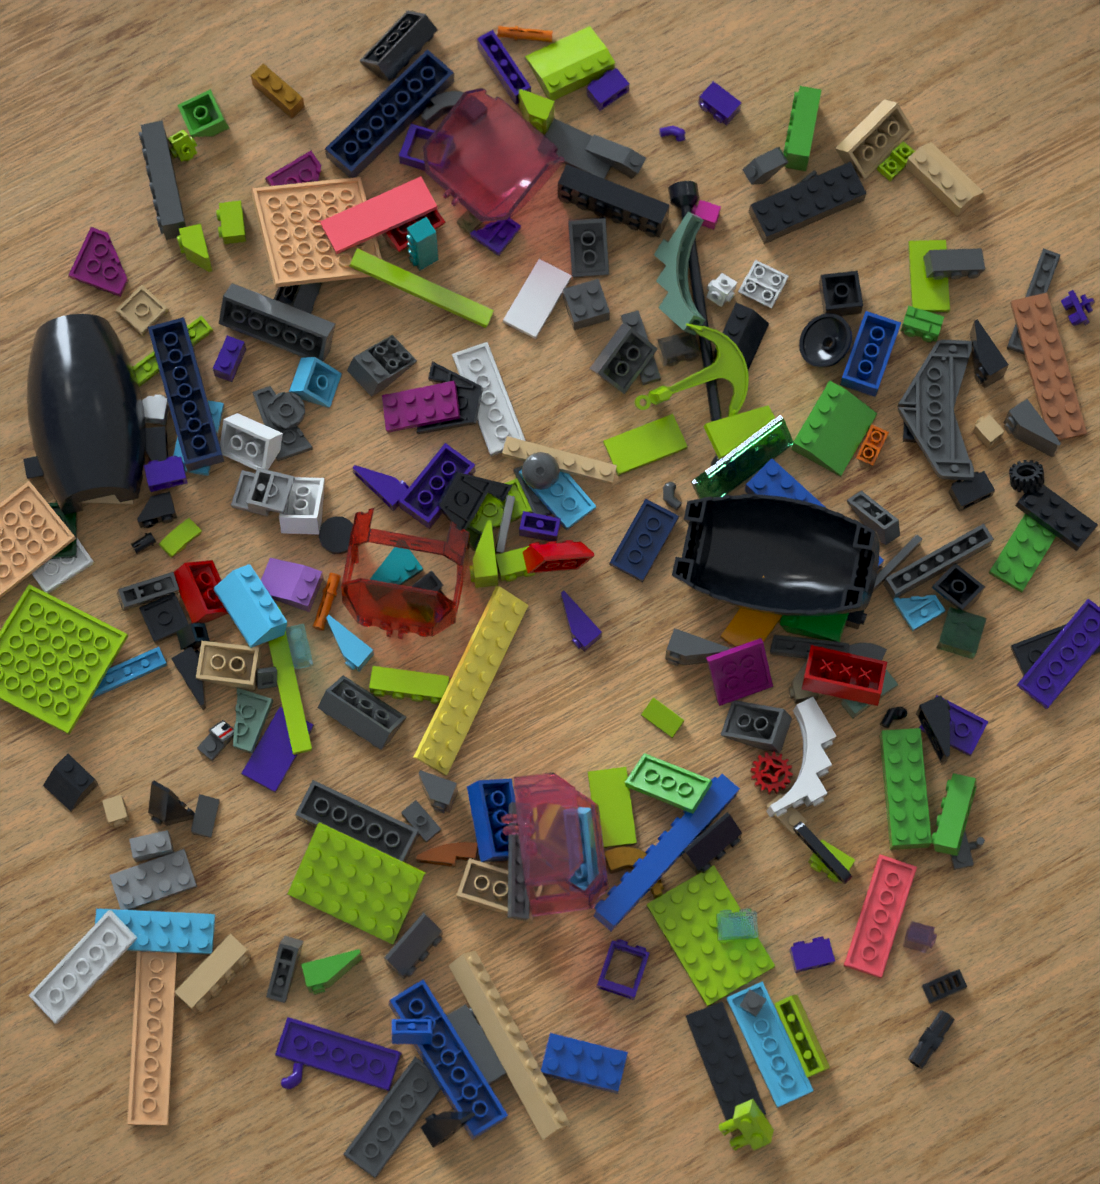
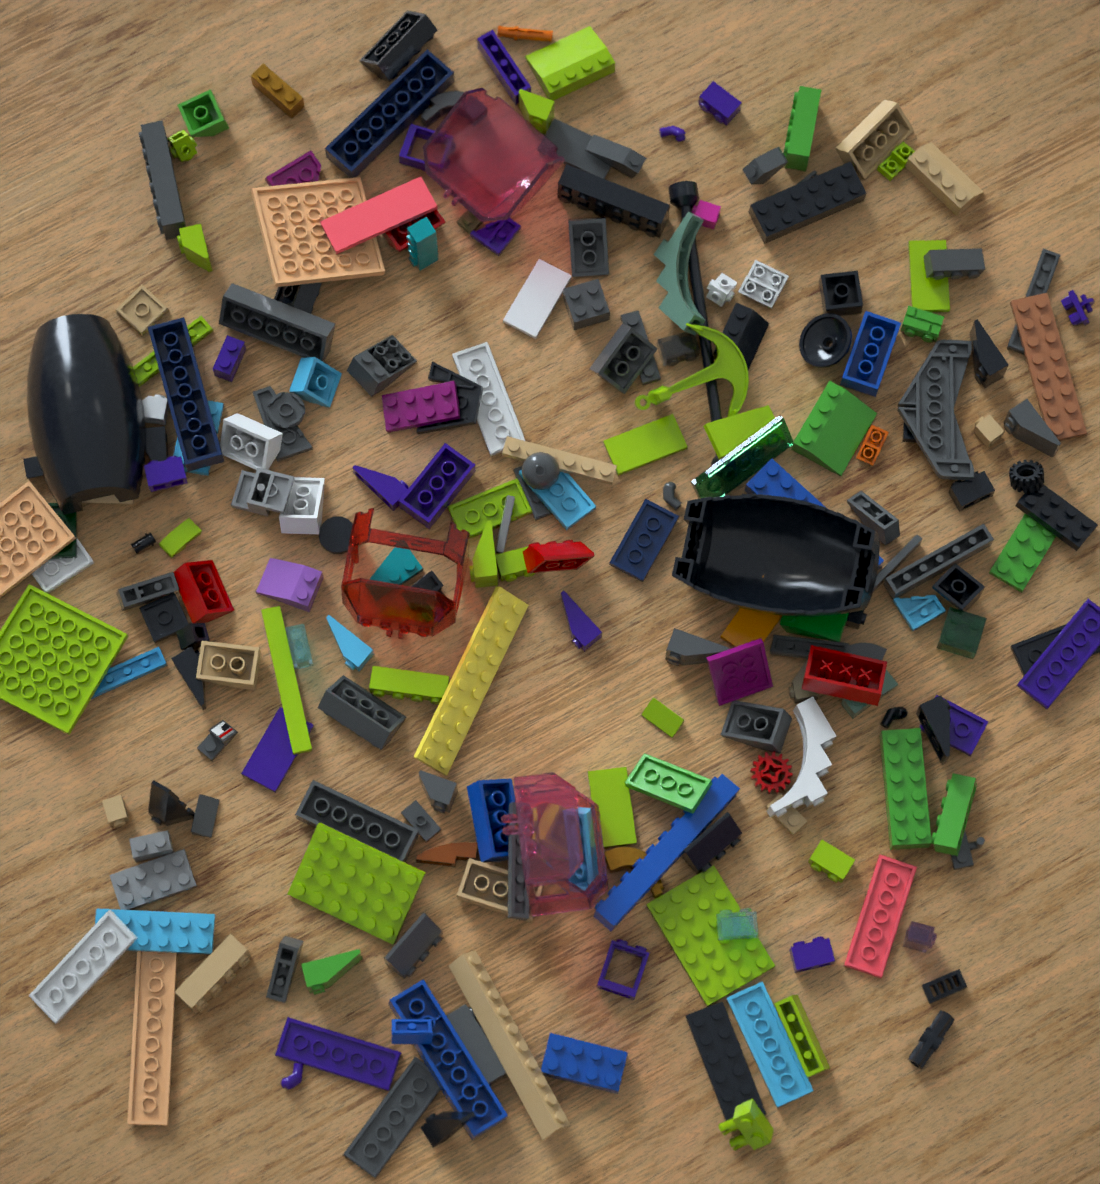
black slope [43,754,98,812] -> none
magenta plate [68,227,128,297] -> none
black slope [137,491,177,528] -> none
medium azure slope [214,564,287,648] -> none
lime brick [216,200,246,244] -> none
sand green wing [233,688,274,754] -> none
dark grey plate [256,667,277,689] -> none
orange pin [312,573,341,631] -> none
lime tile [349,249,494,328] -> none
black wing [437,472,512,551] -> none
dark purple brick [519,511,561,542] -> none
dark purple brick [587,68,629,111] -> none
dark grey plate [739,989,767,1017] -> none
black beam [793,821,852,884] -> none

